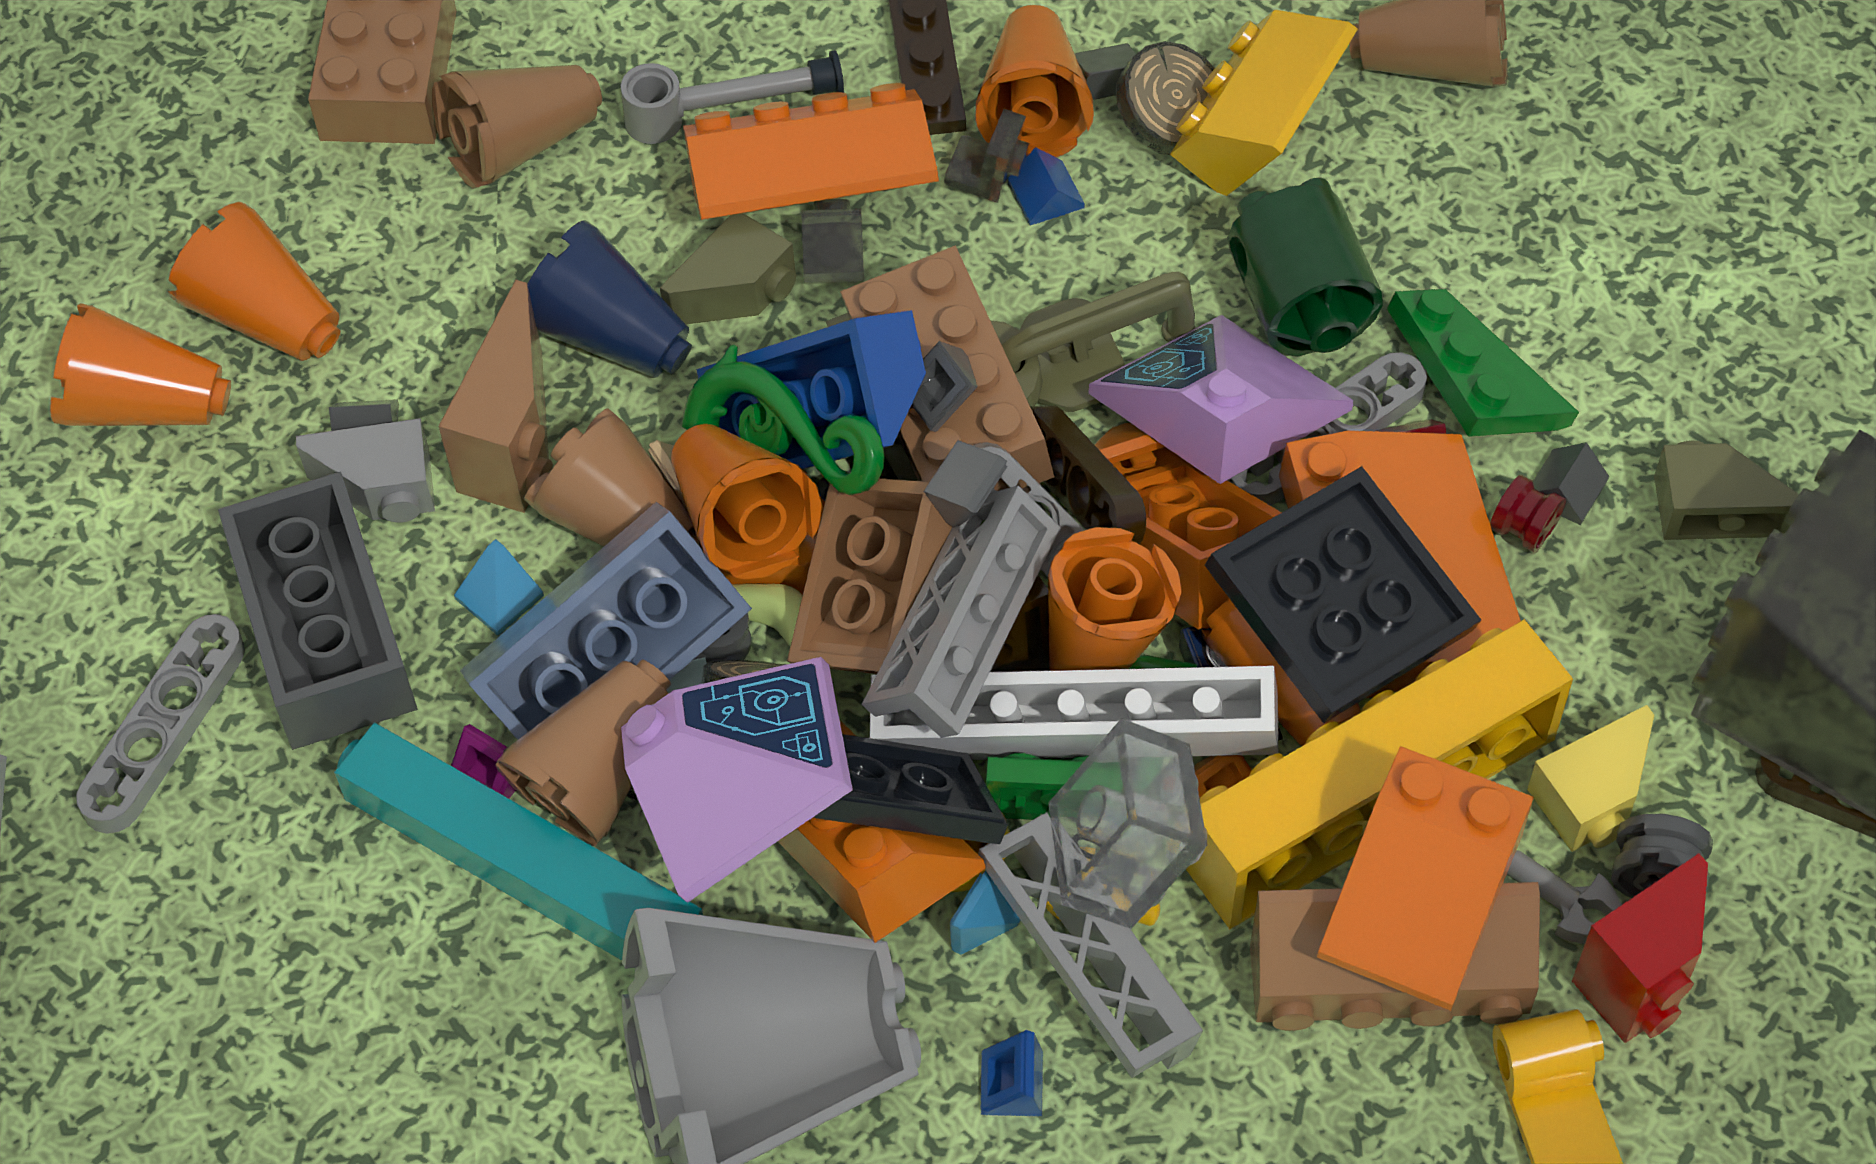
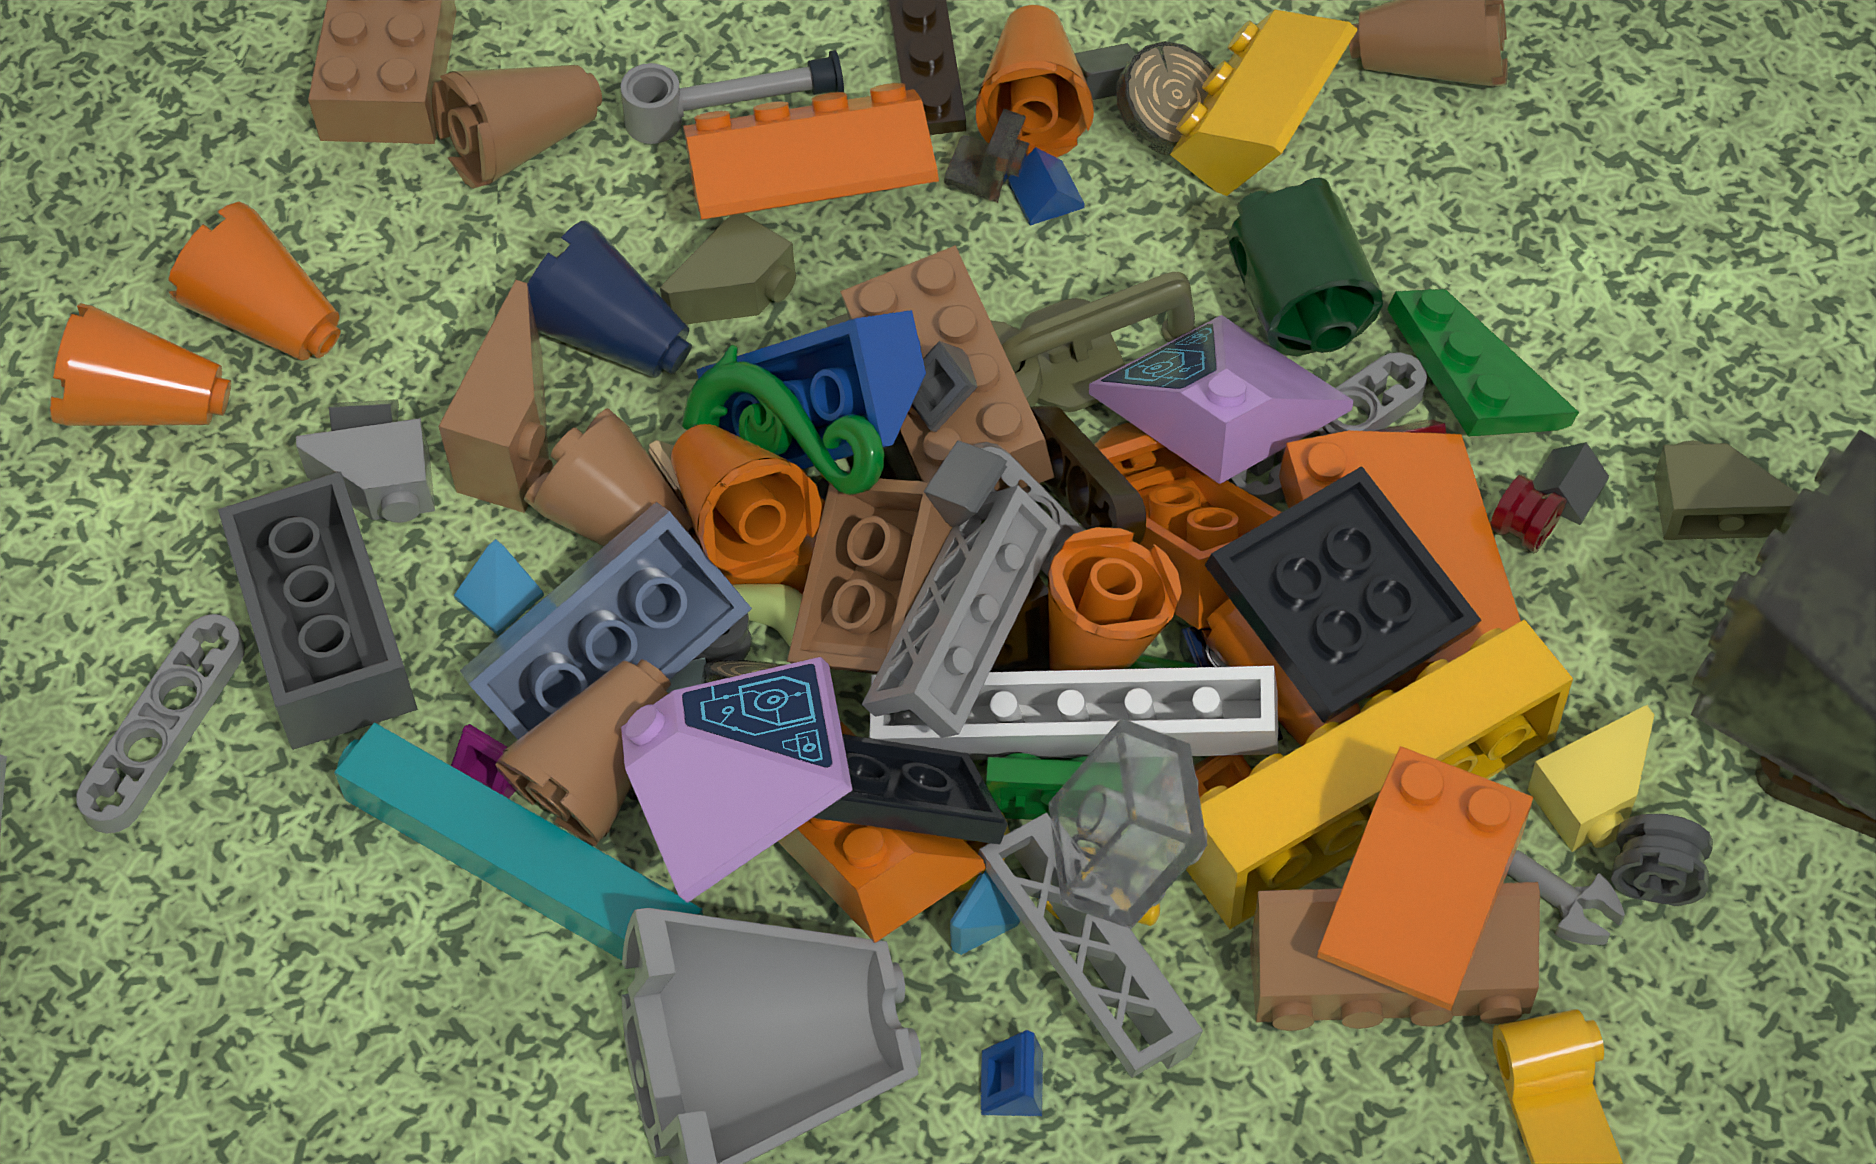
clear smoke bracket [801,199,864,284] -> none
red slope [1572,853,1708,1043] -> none

